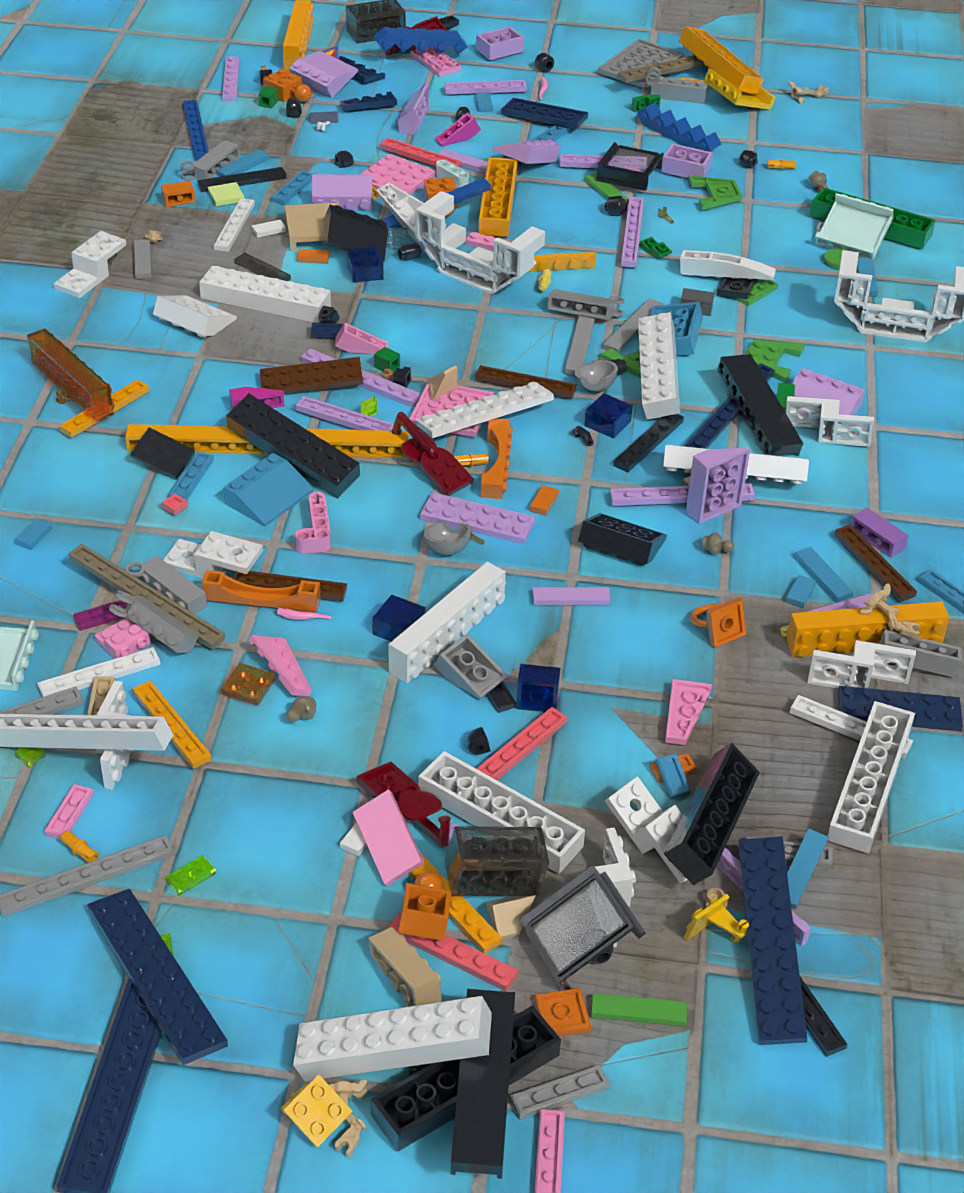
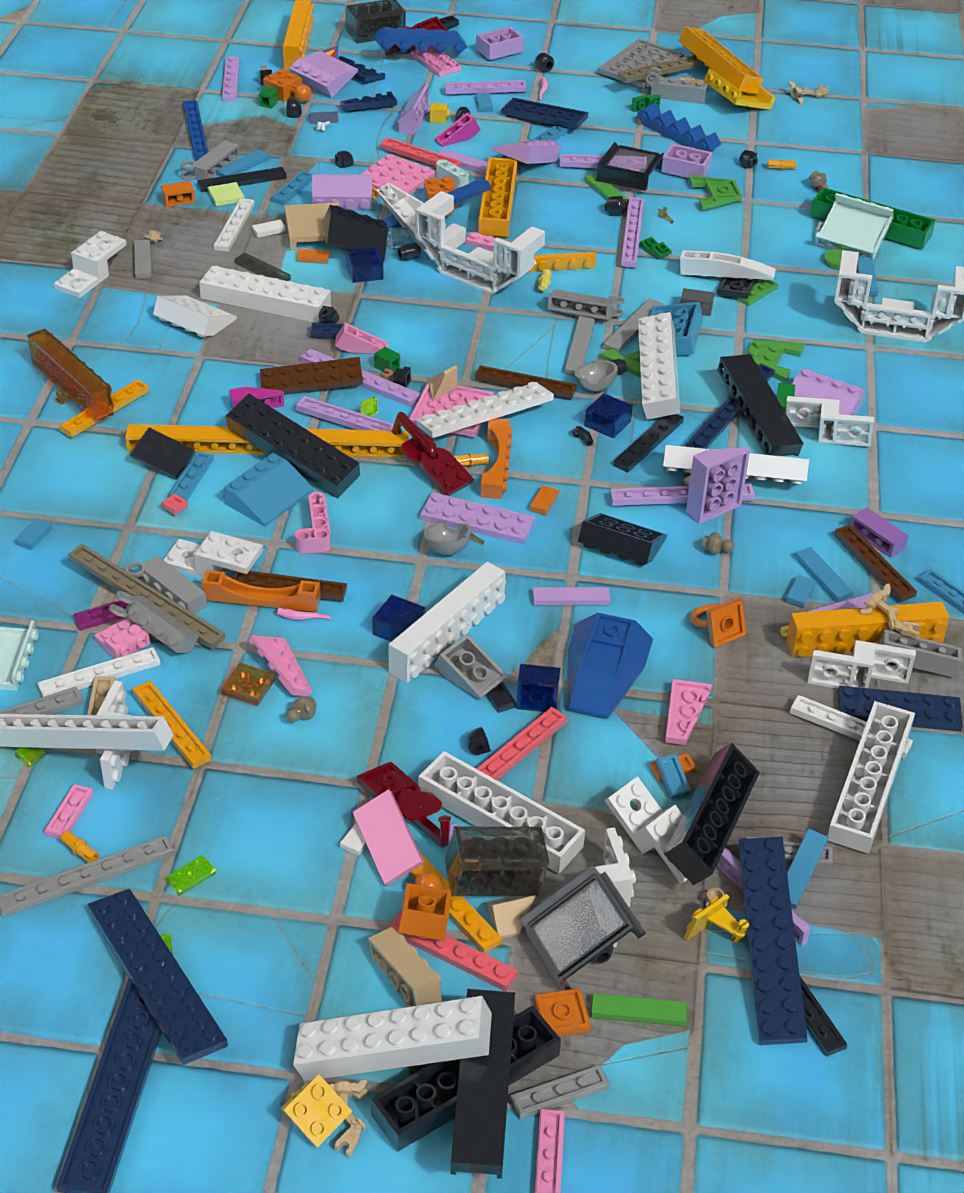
none -> yellow brick [430,103,450,123]
none -> blue wedge [568,612,653,718]

